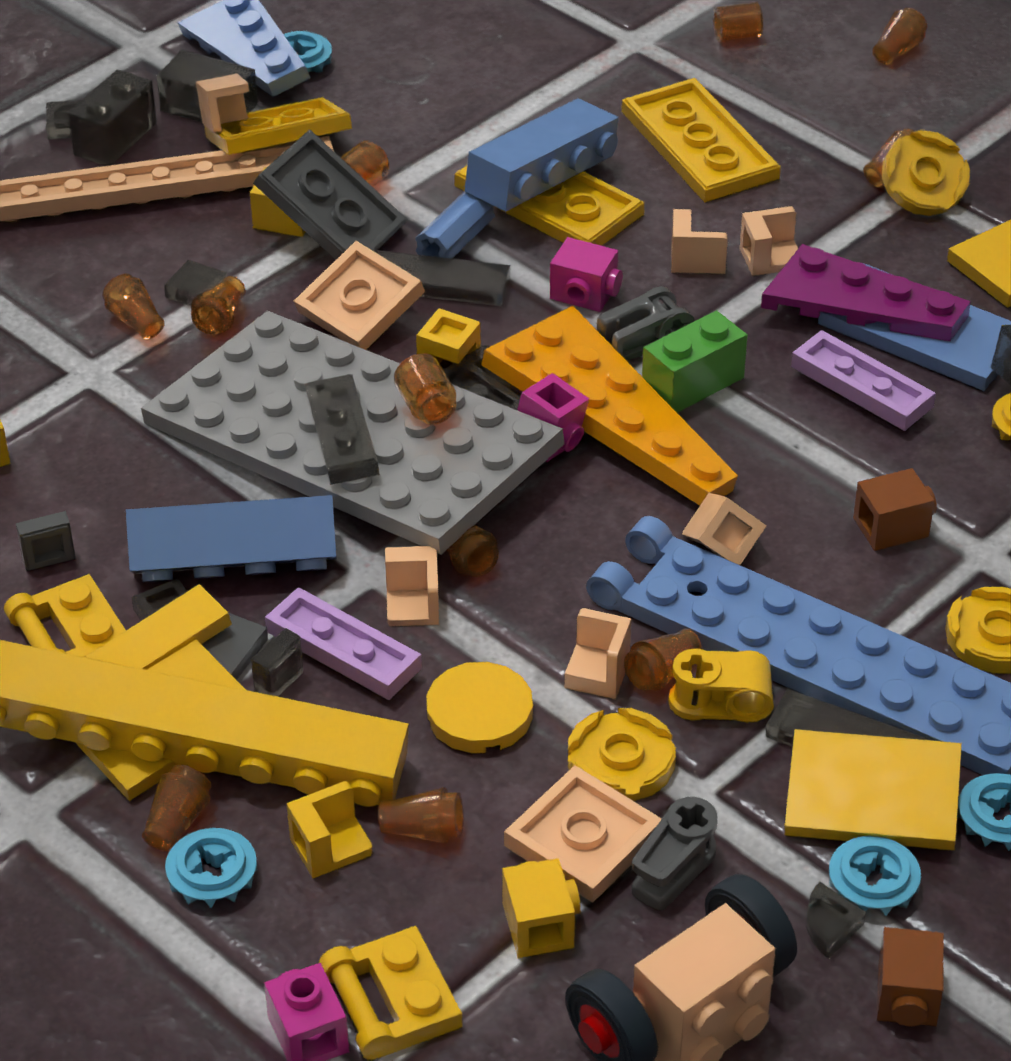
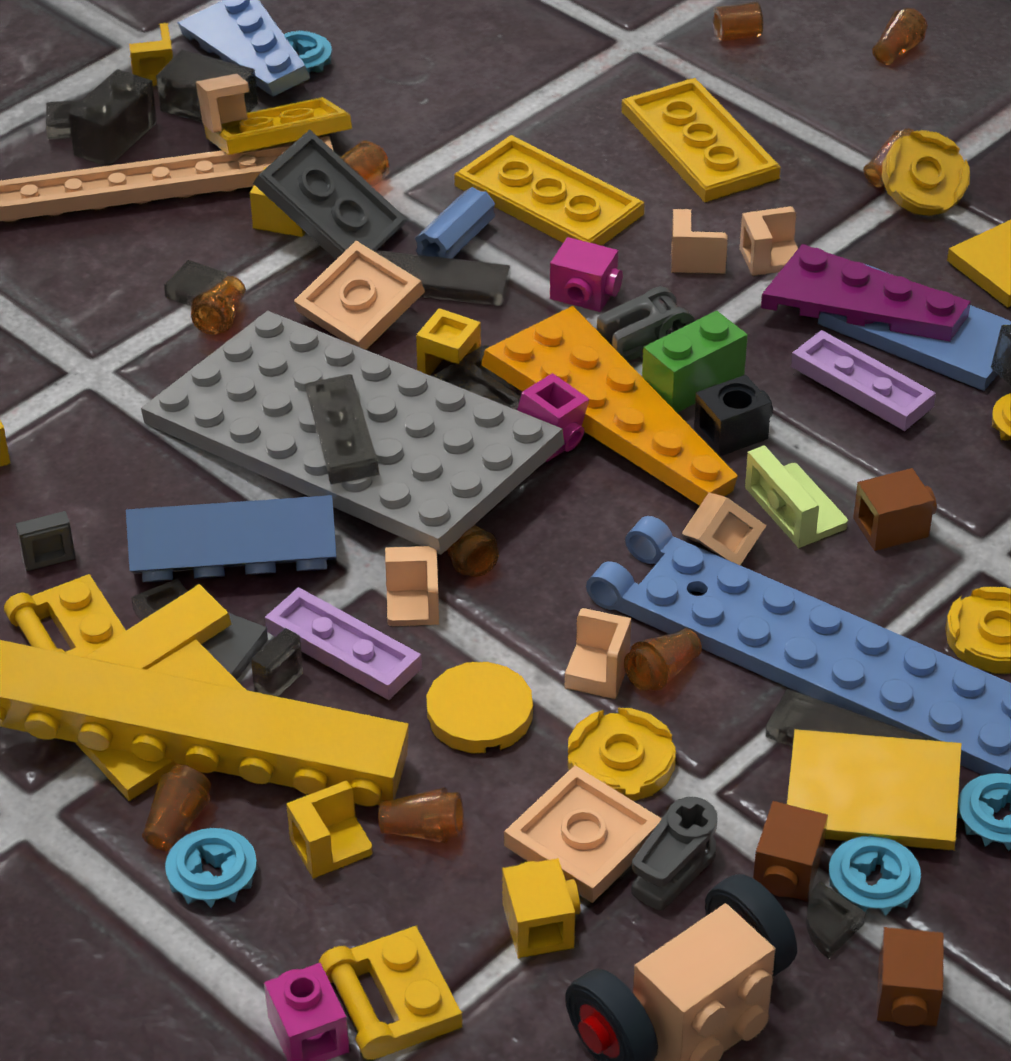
clear orange cone [102,274,165,339] -> none
clear orange brick [394,353,456,425] -> none
medium blue brick [464,98,619,212] -> none
yellow piece [668,649,774,722] -> none
none -> yellow panel [129,23,176,88]
none -> black brick [694,375,773,457]
none -> yellowish green panel [745,445,848,548]
none -> dark orange brick [753,801,828,902]

